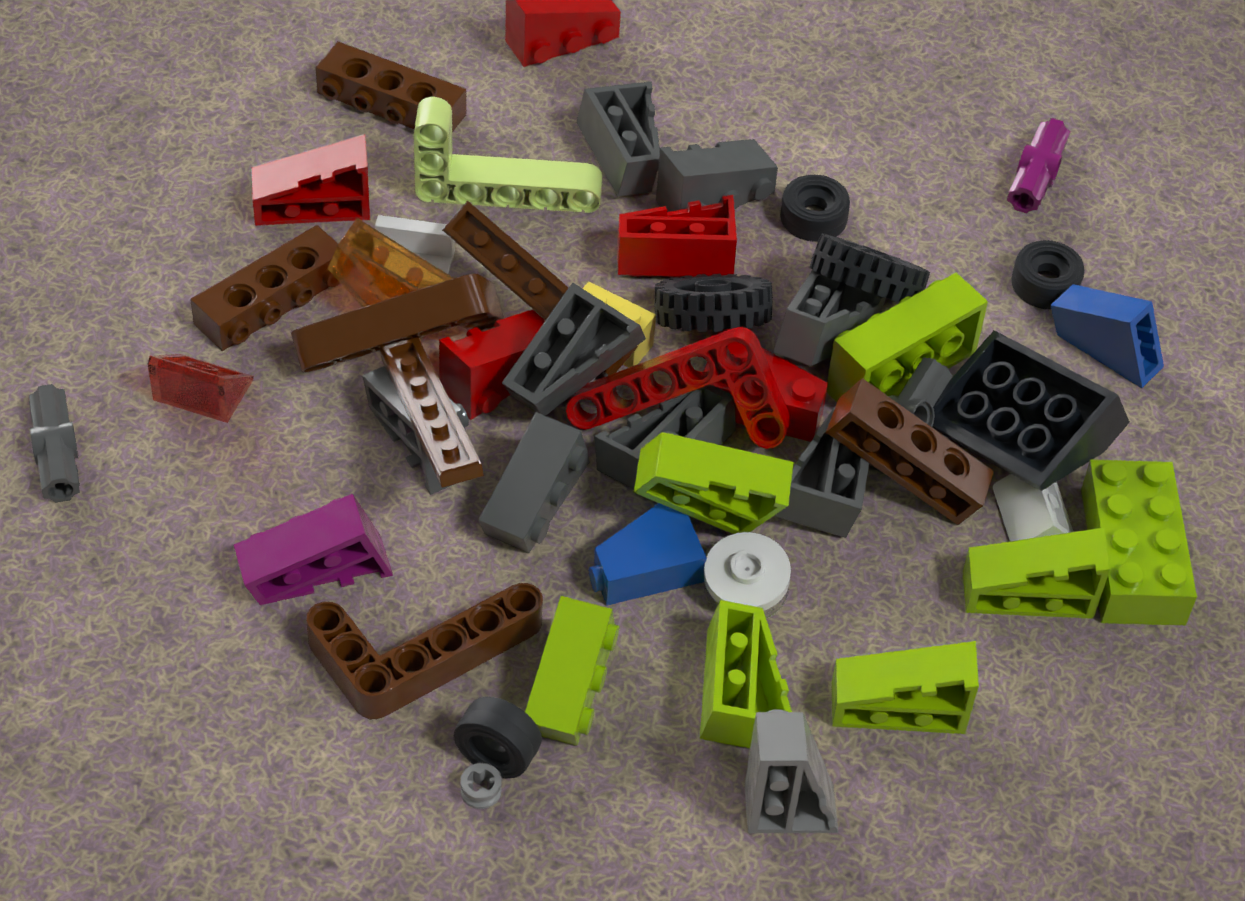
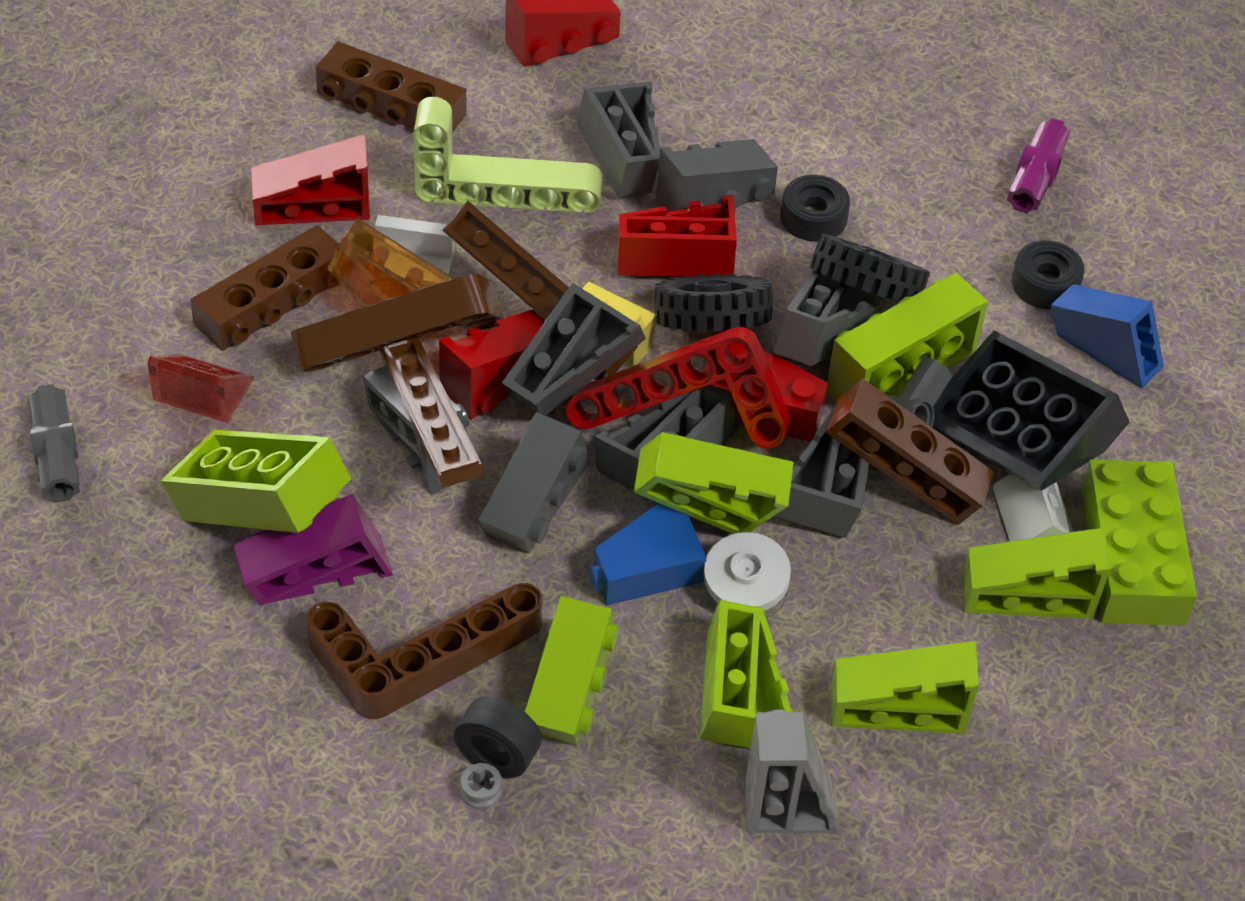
none -> lime brick [161,429,352,533]

